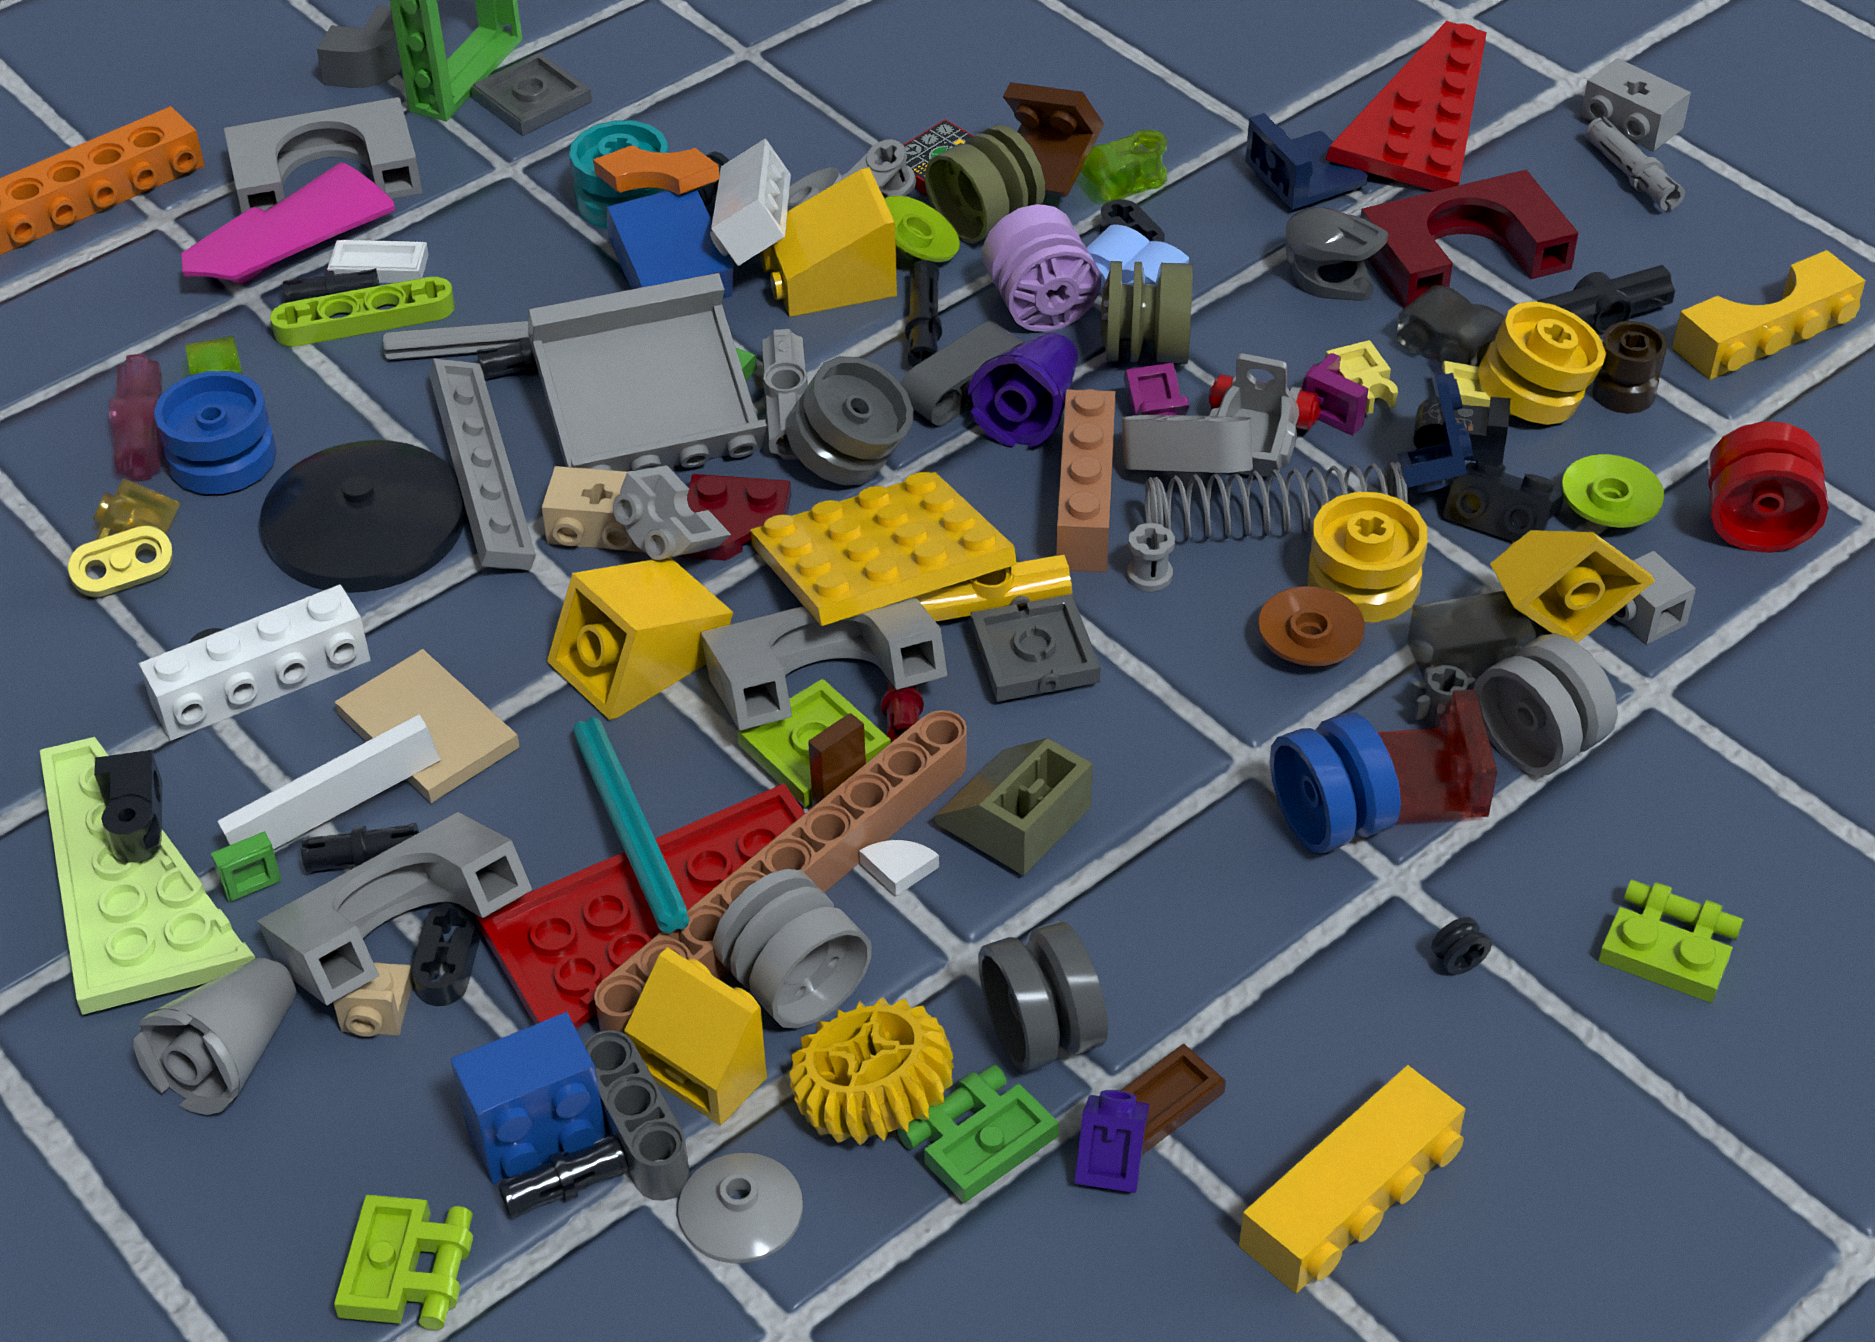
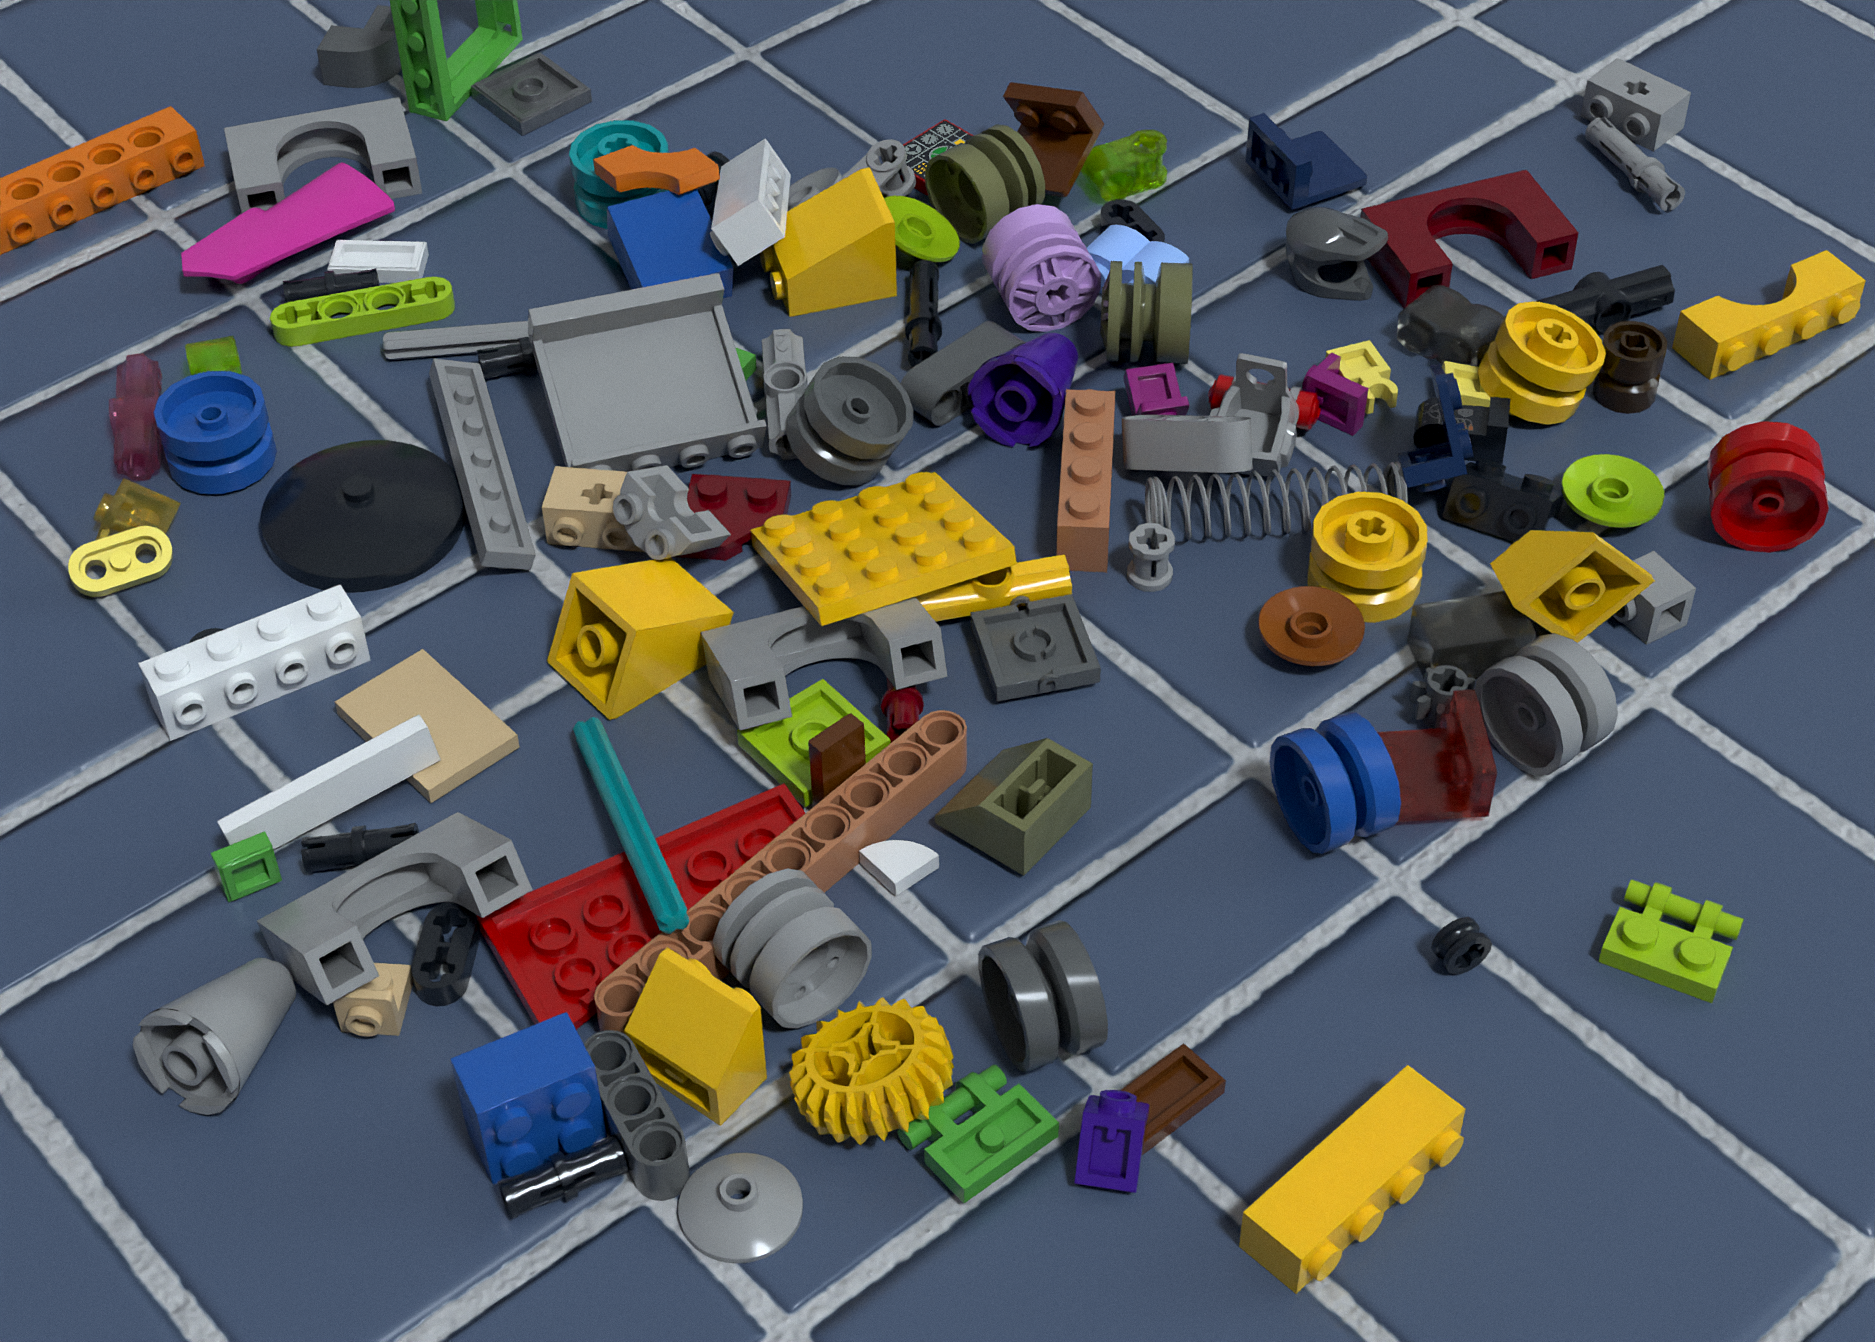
yellowish green wing [40,737,255,1015] -> none
black leg [94,750,162,862] -> none
lime plate [334,1195,474,1330] -> none
red wing [1325,21,1487,191] -> none

